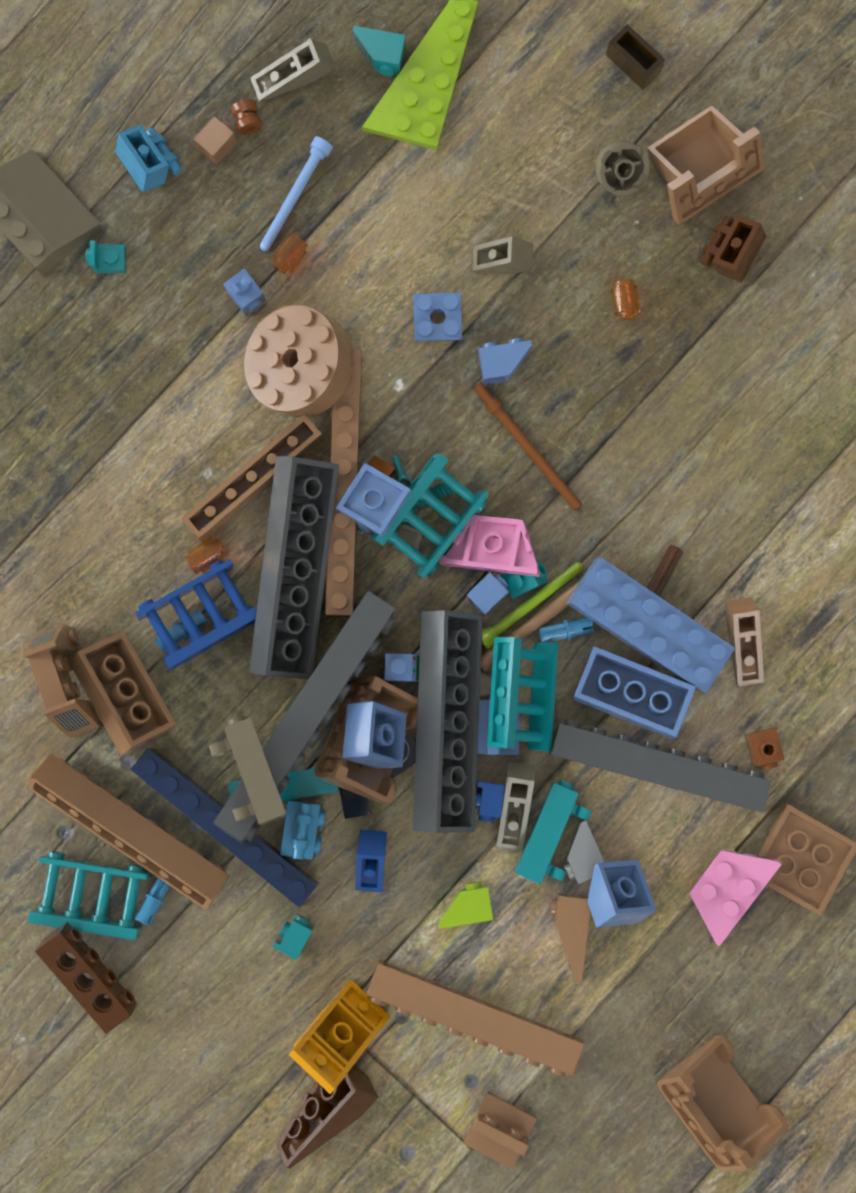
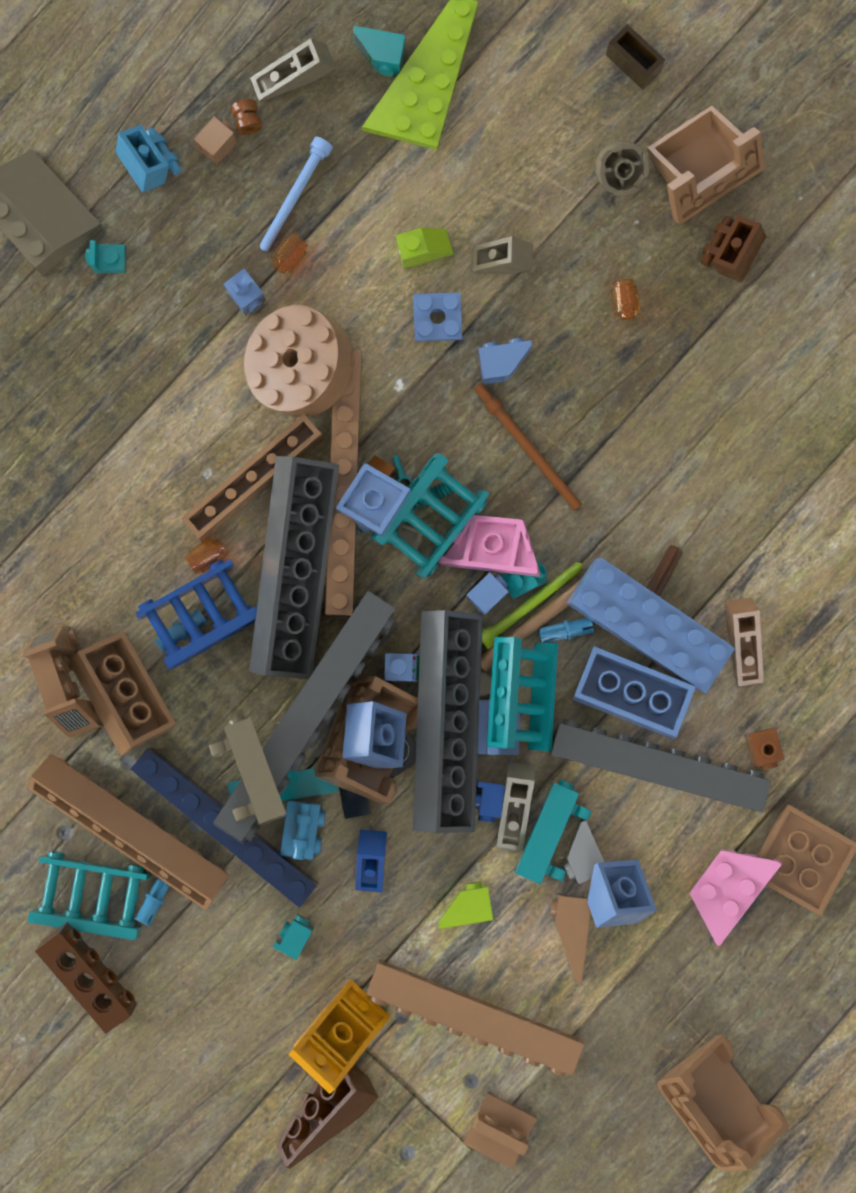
none -> lime slope [395,228,454,269]

